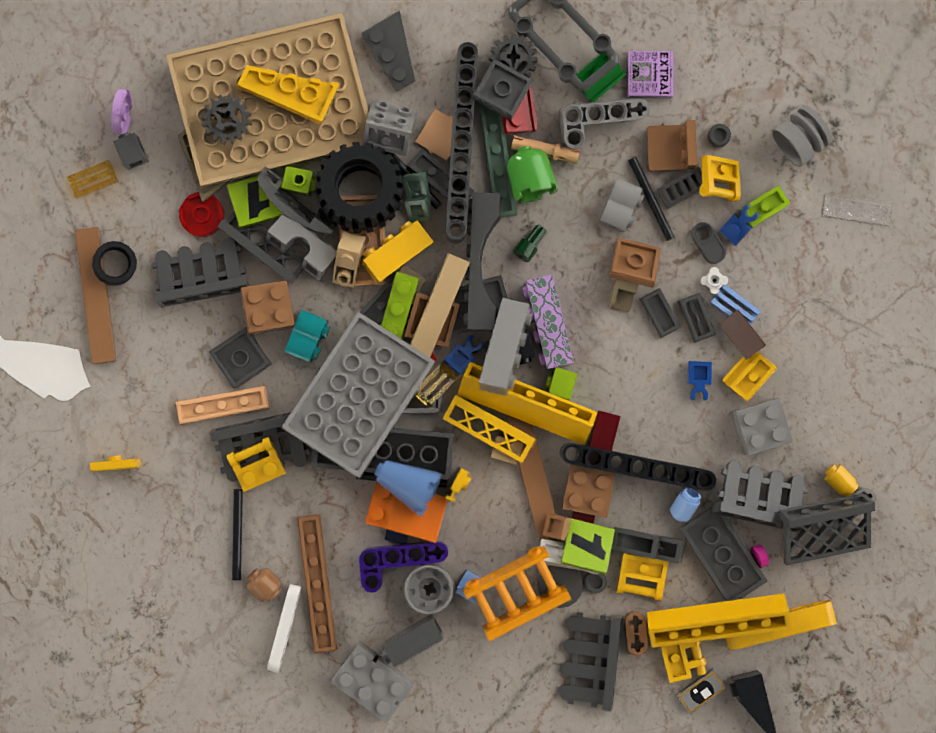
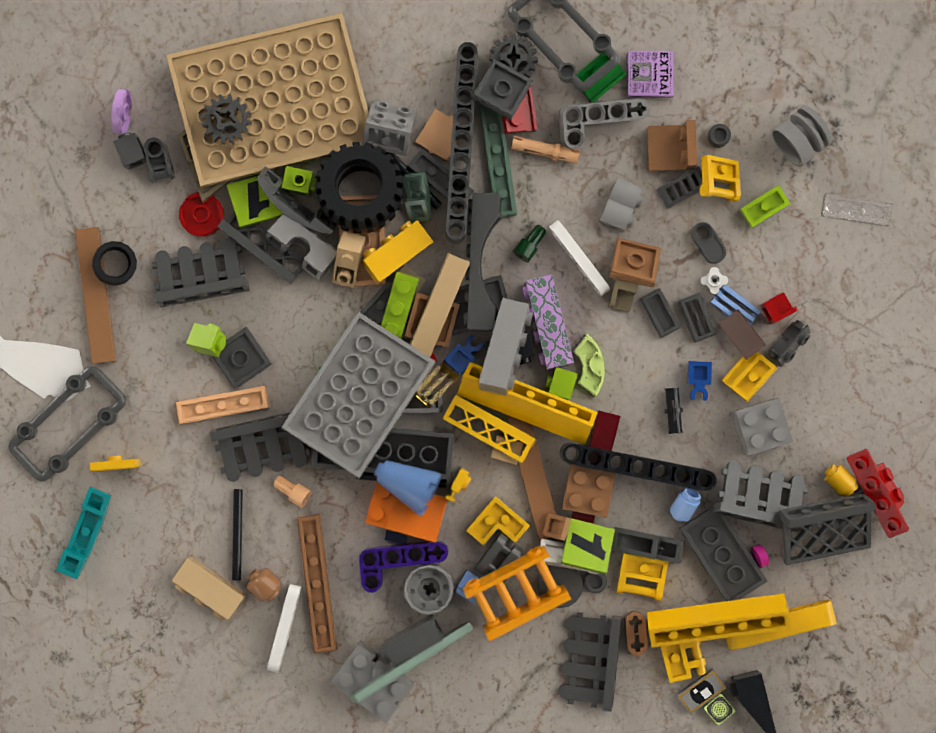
clear yellow tile [67,160,119,198] -> none
yellow plate [227,436,286,492] -> none
yellow wing [237,65,340,125] -> none
medium nougat brick [240,280,295,336] -> none
teal brick [284,310,330,362] -> none
dark grey wing [361,10,415,92] -> none
bright green cylinder [507,146,558,203] -> none
black bar [628,157,675,241] -> none
blue plate [719,204,760,246] -> none
none -> dark grey bar [8,366,126,481]
none -> teal slope [56,486,112,579]
none -> dark grey piece [144,138,175,184]
none -> tan brick [172,556,247,620]
none -> lime brick [186,323,226,357]
none -> light nougat piece [273,476,312,508]
none -> sand green tile [348,622,473,703]
none -> yellow plate [466,496,530,545]
none -> dark grey brick [474,533,524,583]
none -> white beam [548,220,610,297]
none -> yellowish green tile [573,334,605,397]
none -> black pin [665,387,683,434]
none -> tile [703,693,735,726]
none -> red panel [760,293,798,325]
none -> dark grey hinge [768,320,810,367]
none -> red bracket [847,449,909,538]

